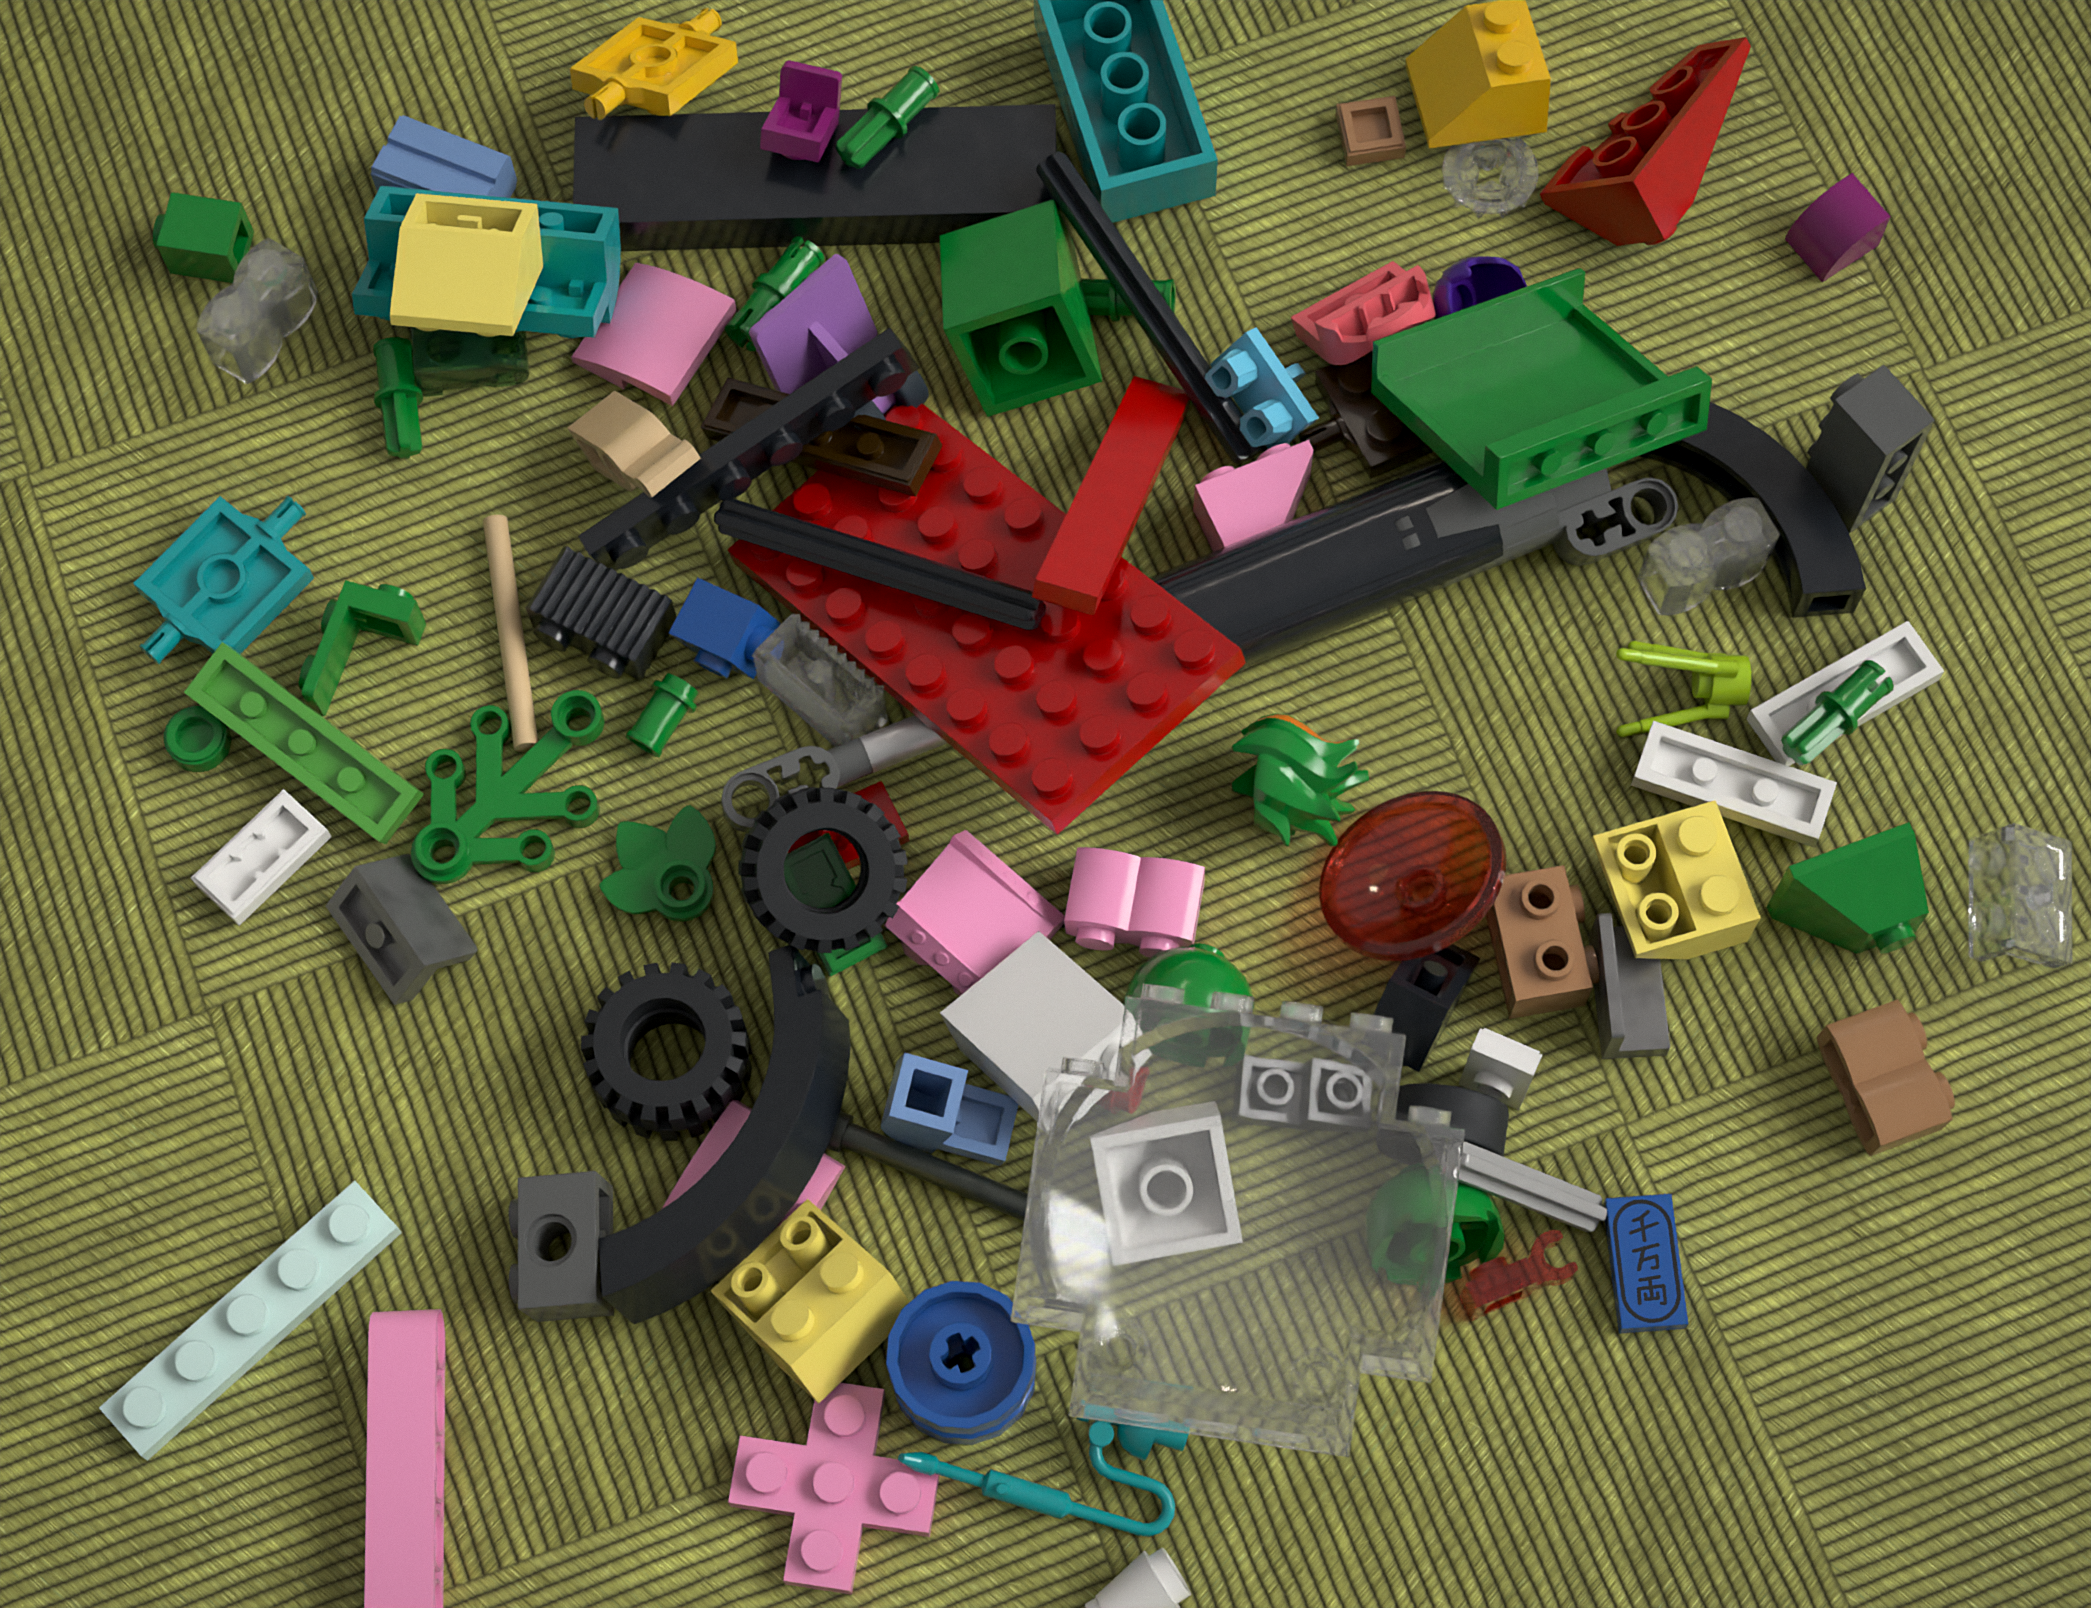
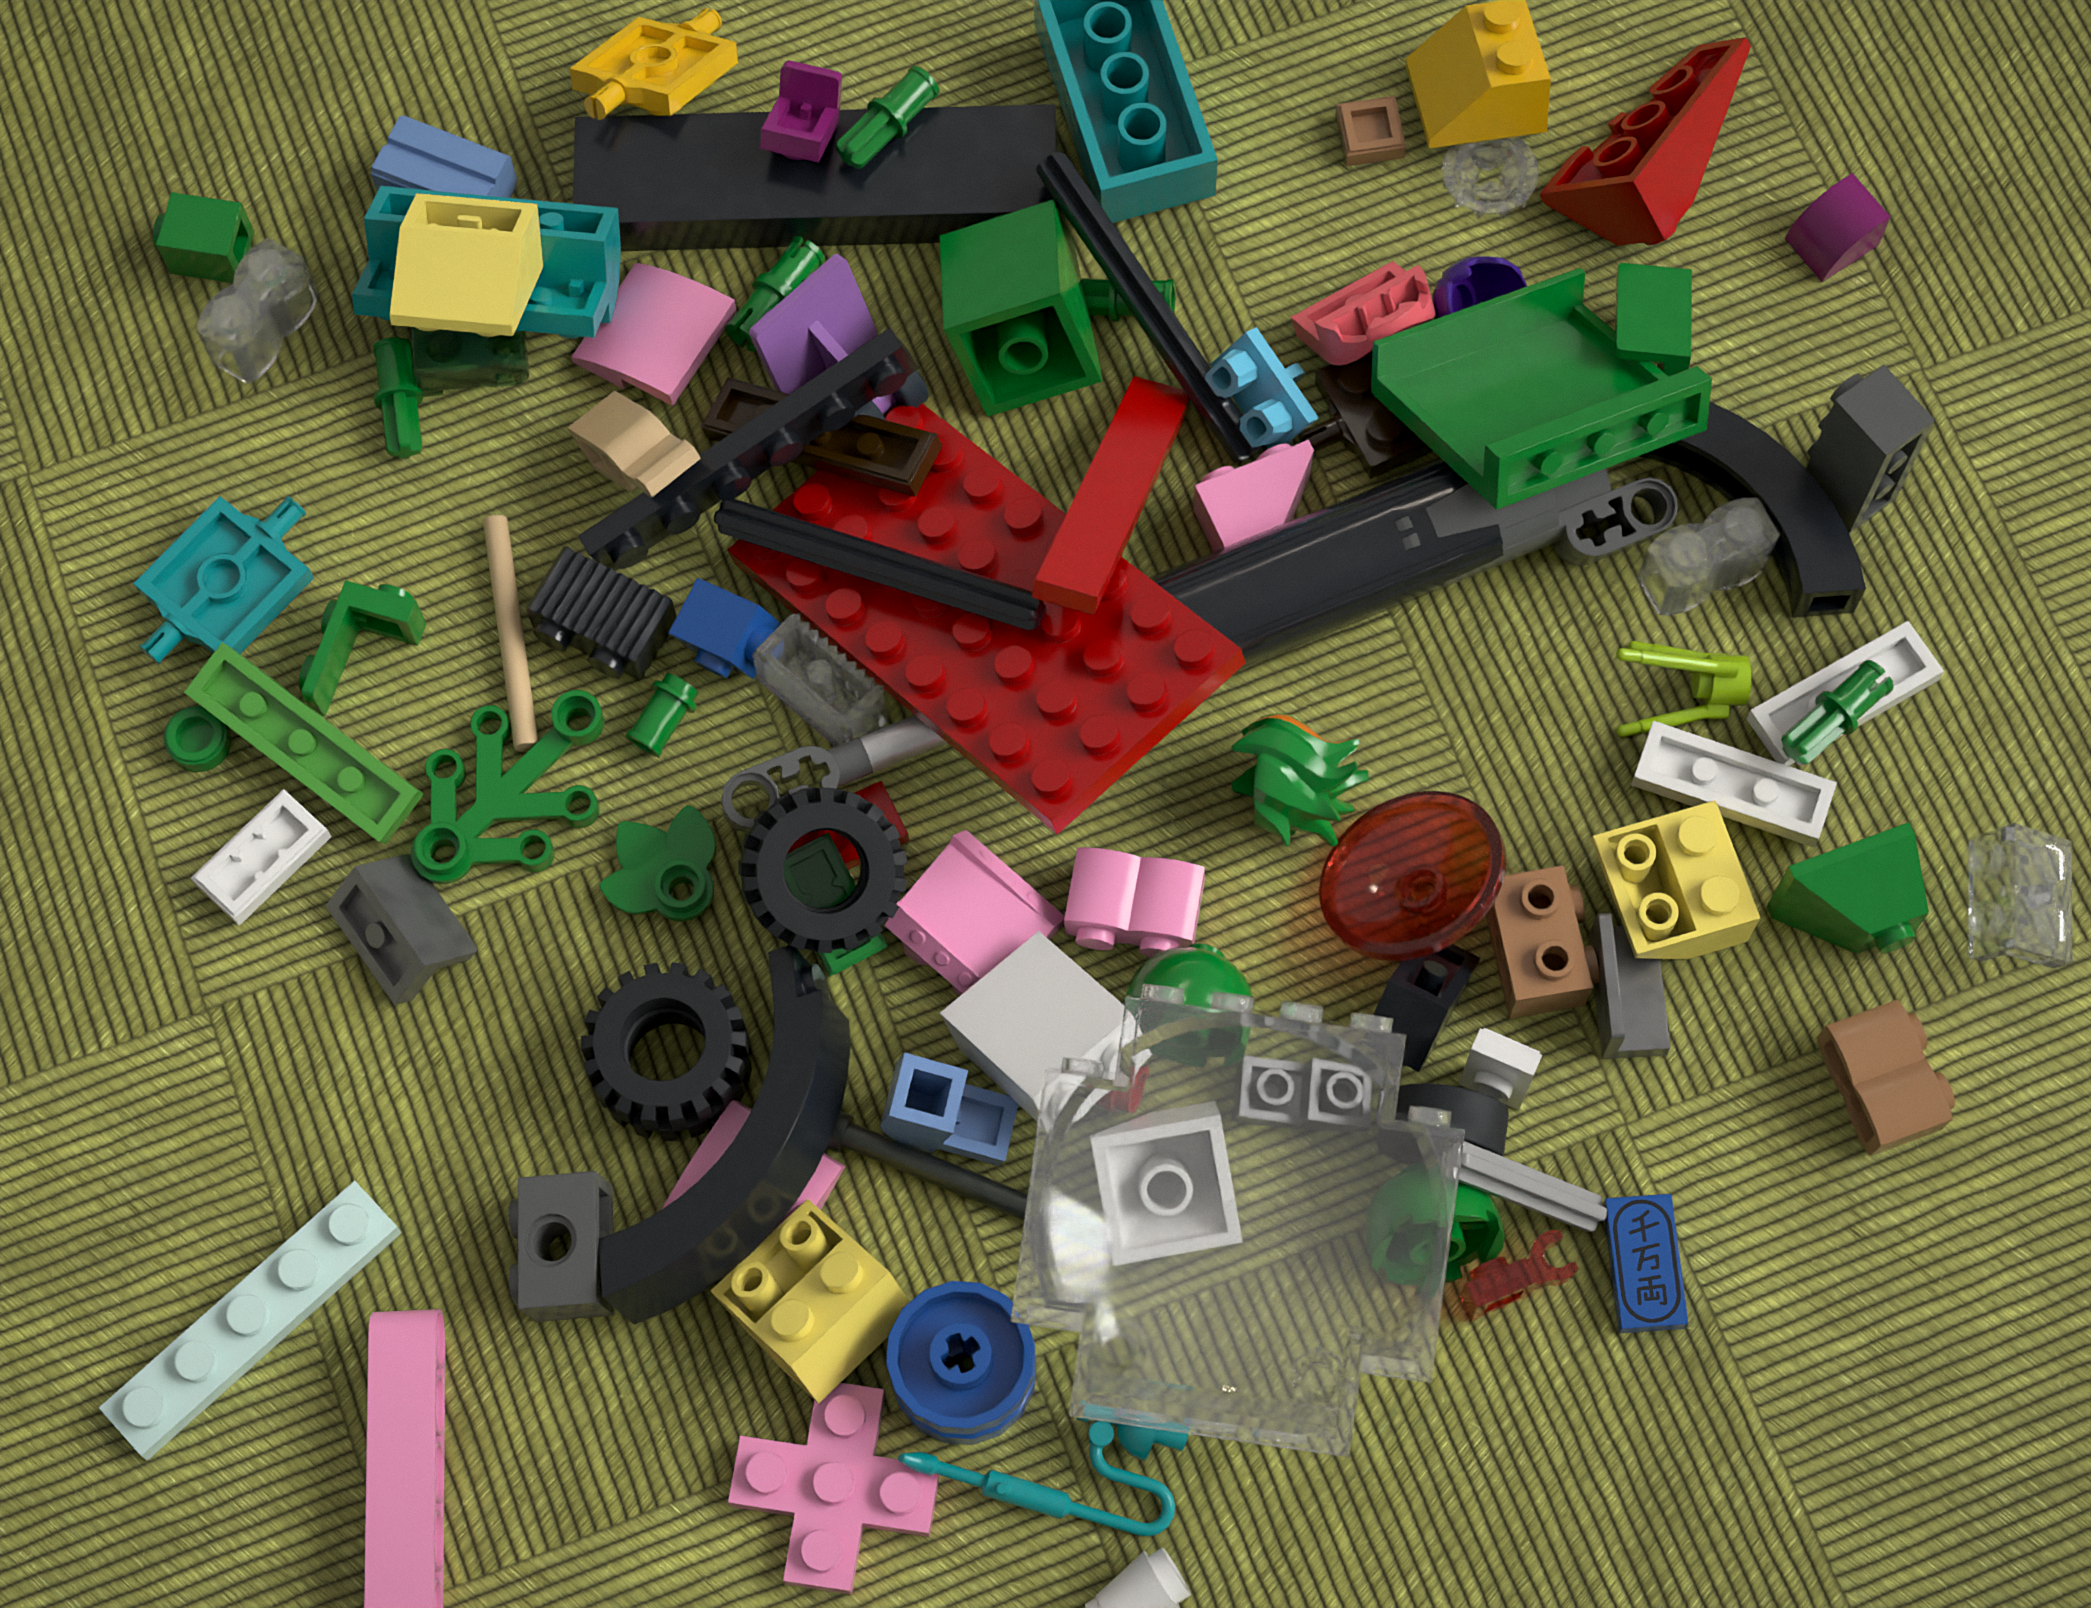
none -> green panel [1615,263,1692,376]

